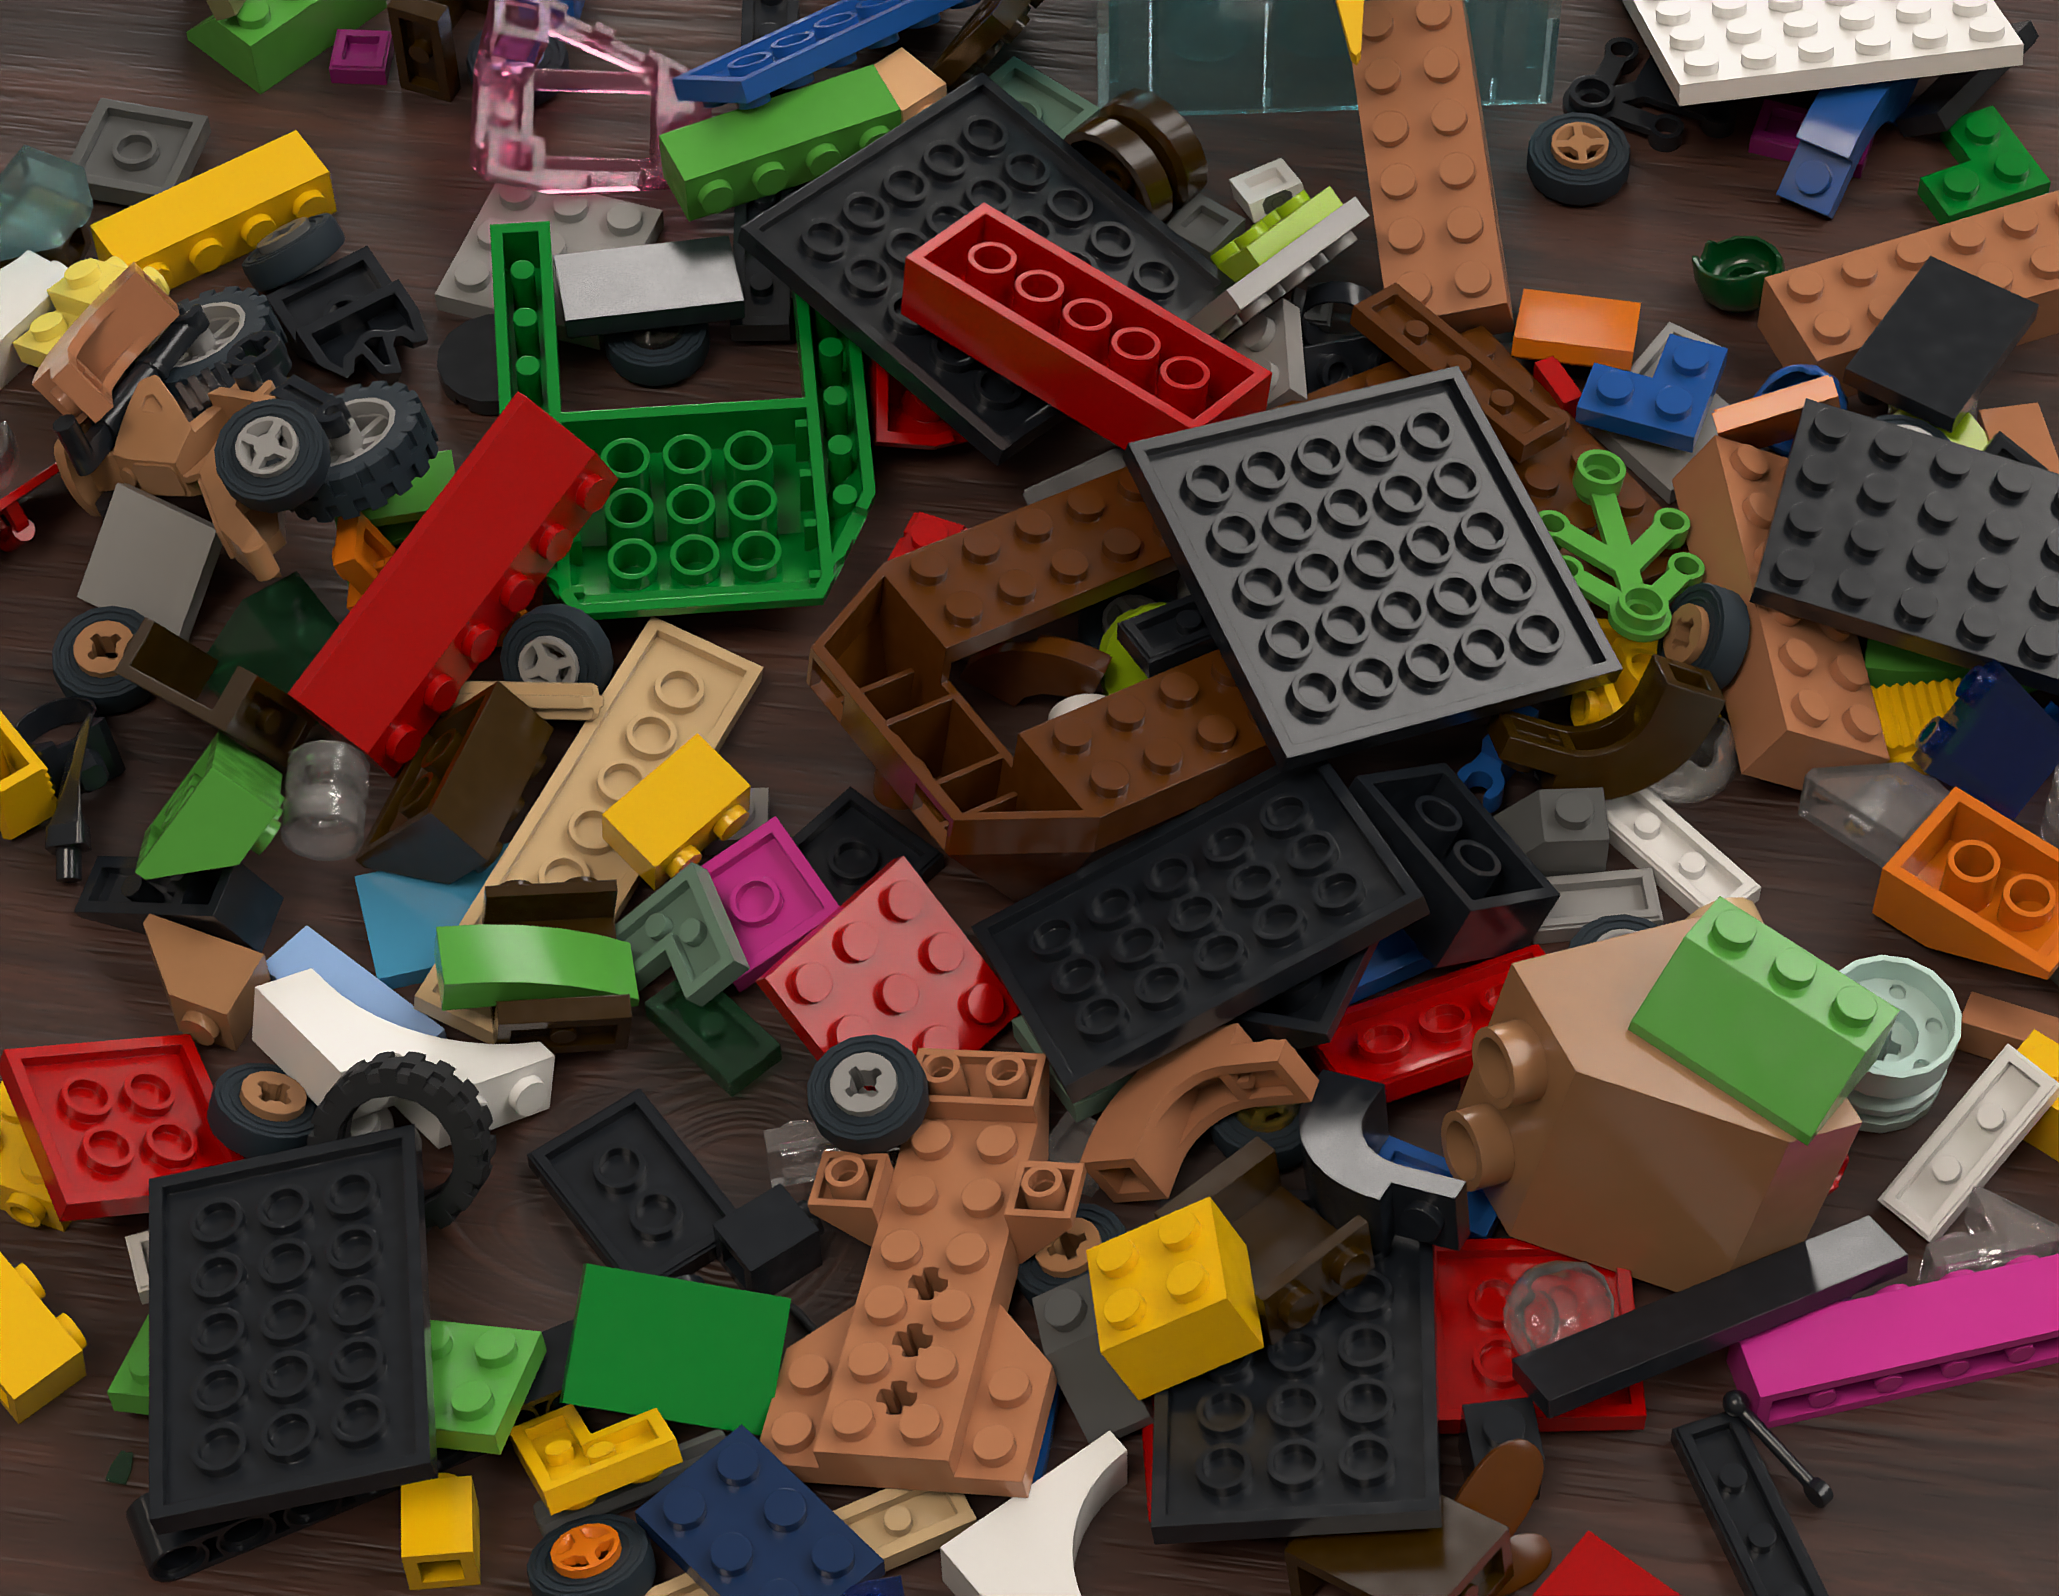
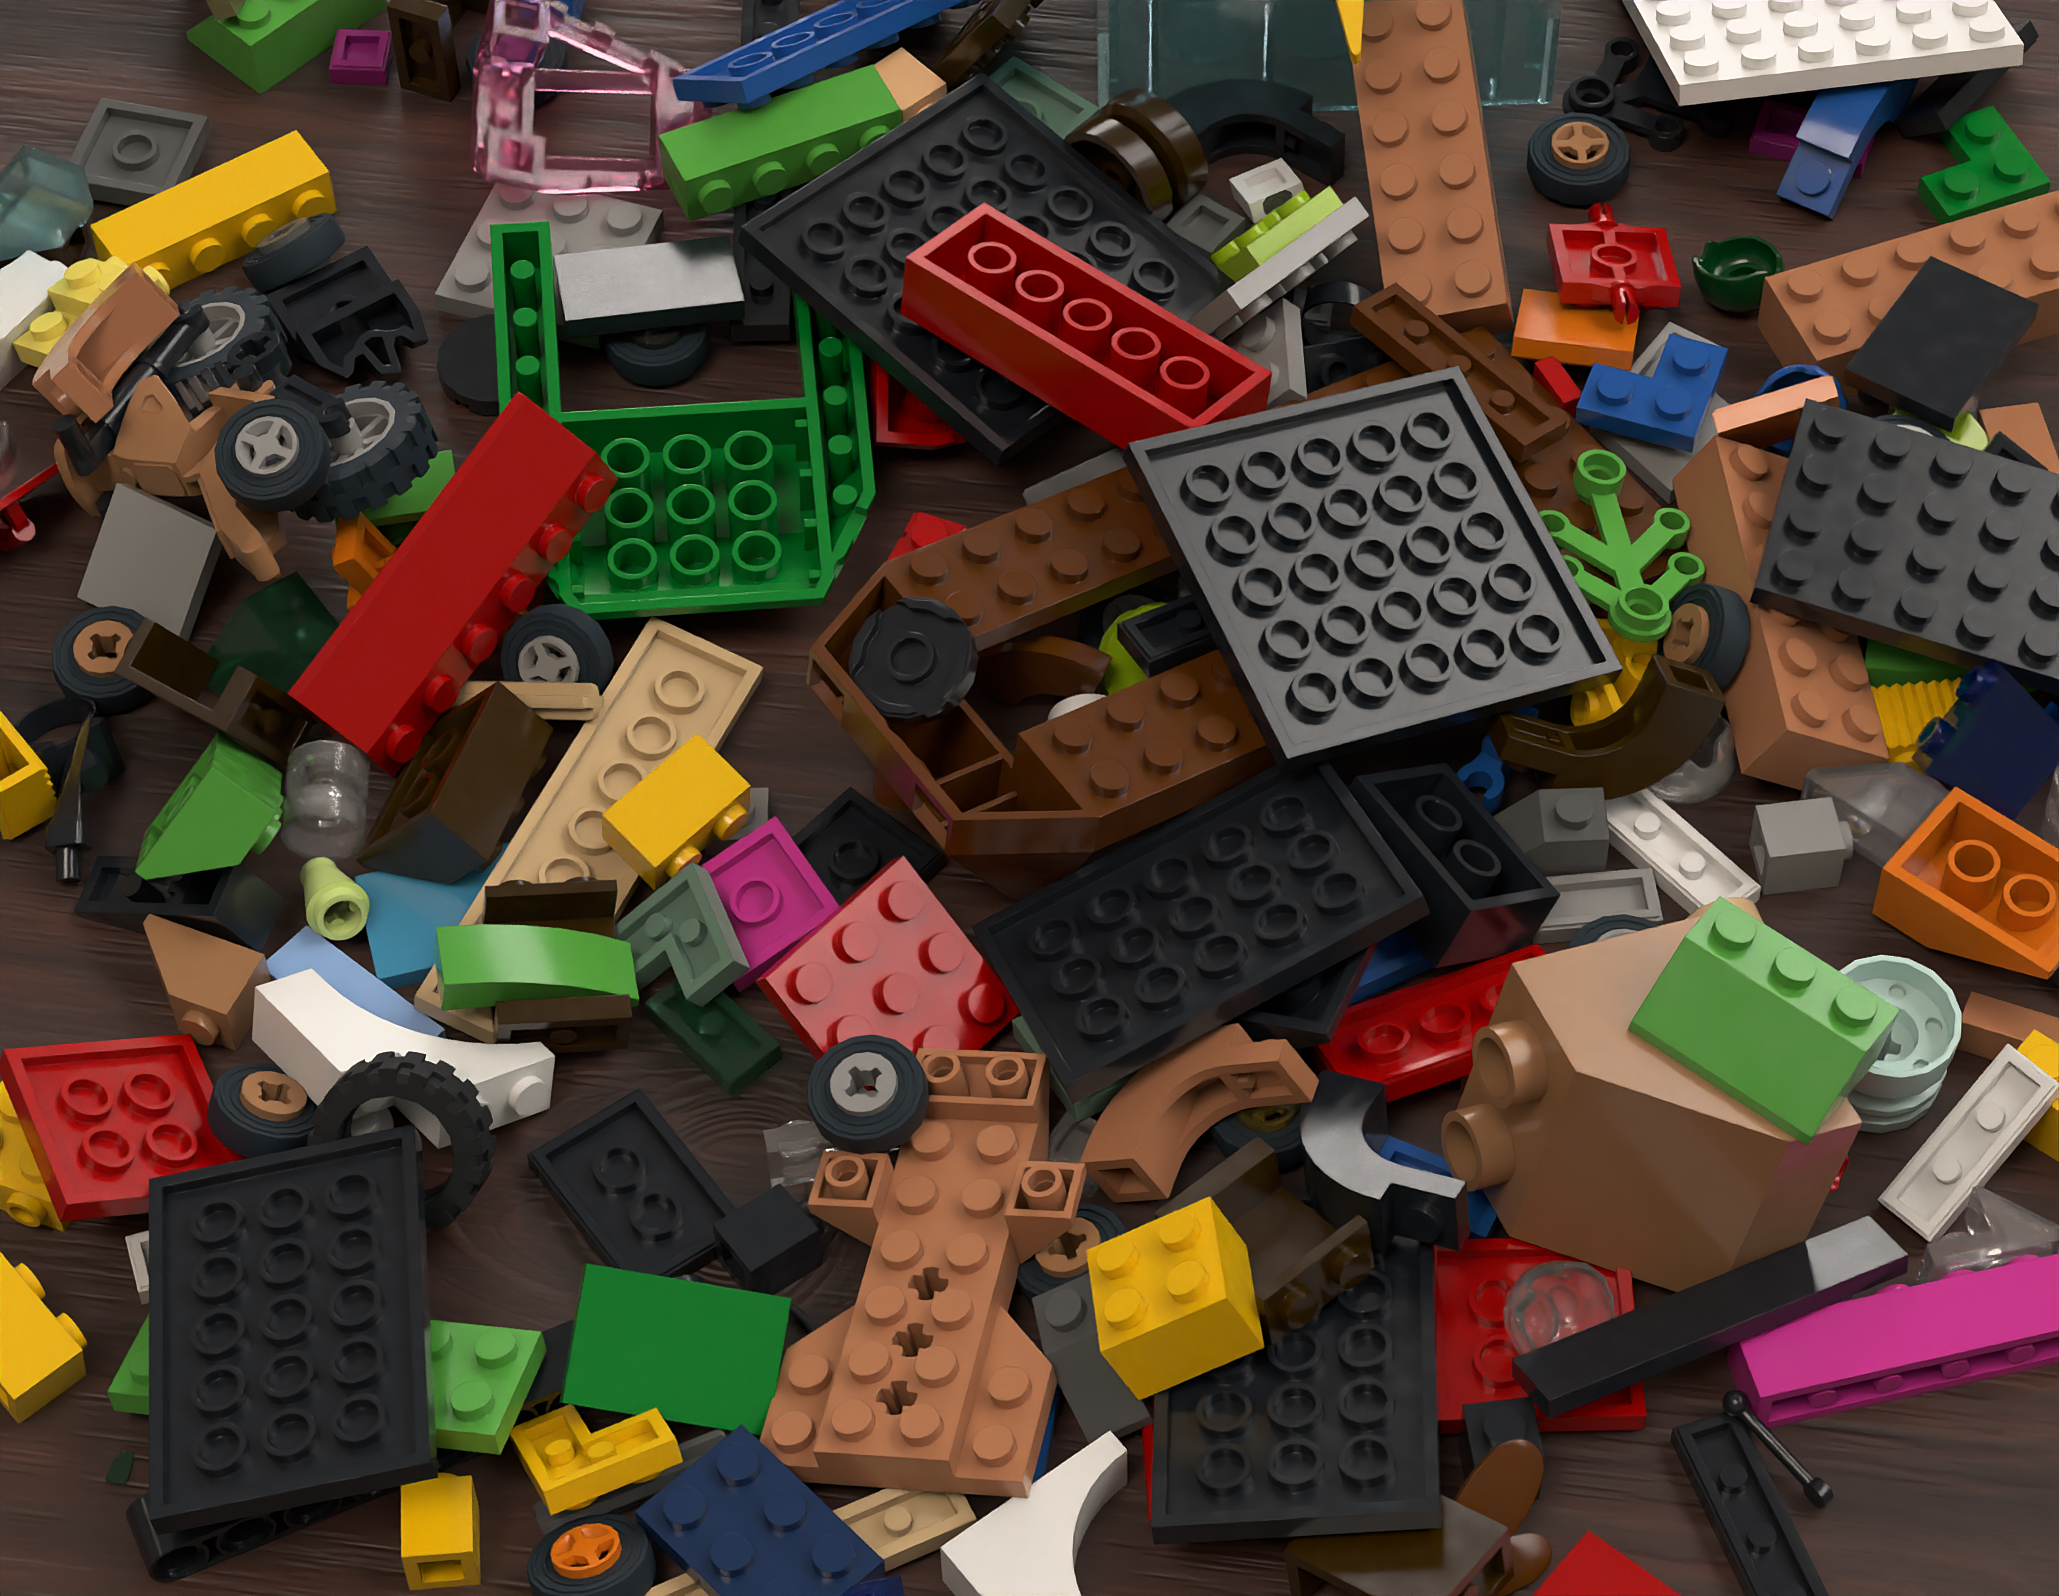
none -> yellowish green cone [300,857,370,940]
none -> black tile [848,597,979,726]
none -> black arch [1165,79,1346,187]
none -> red plate [1546,202,1681,325]
none -> light grey brick [1749,797,1853,895]

